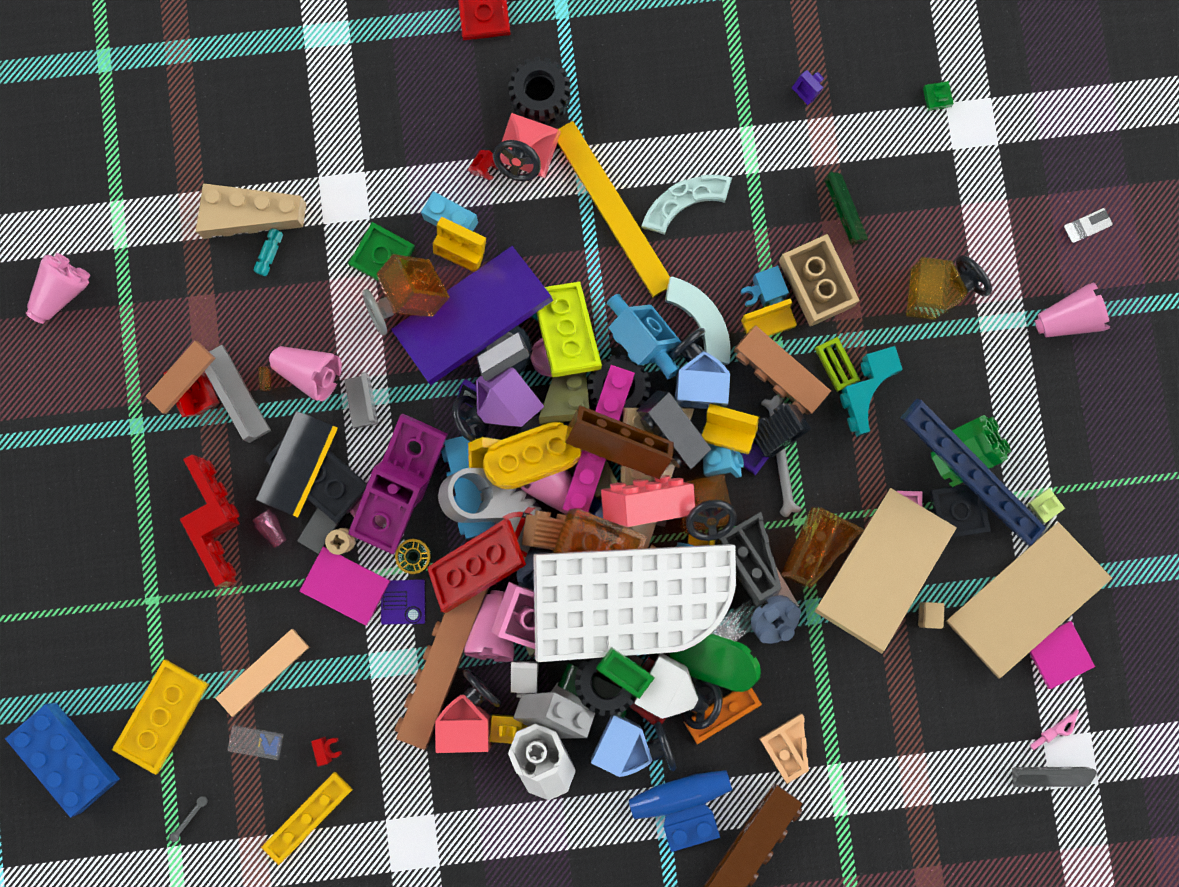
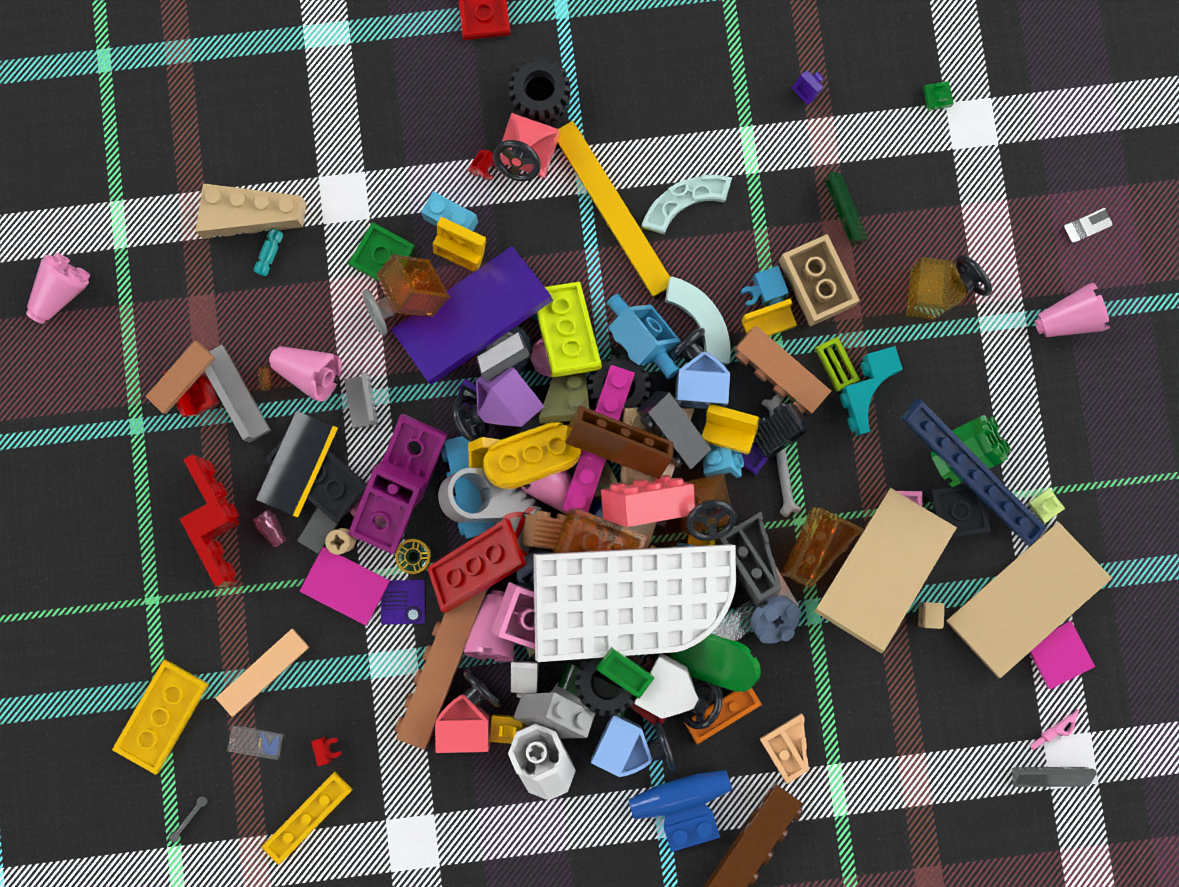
blue brick [5,702,120,818] -> none

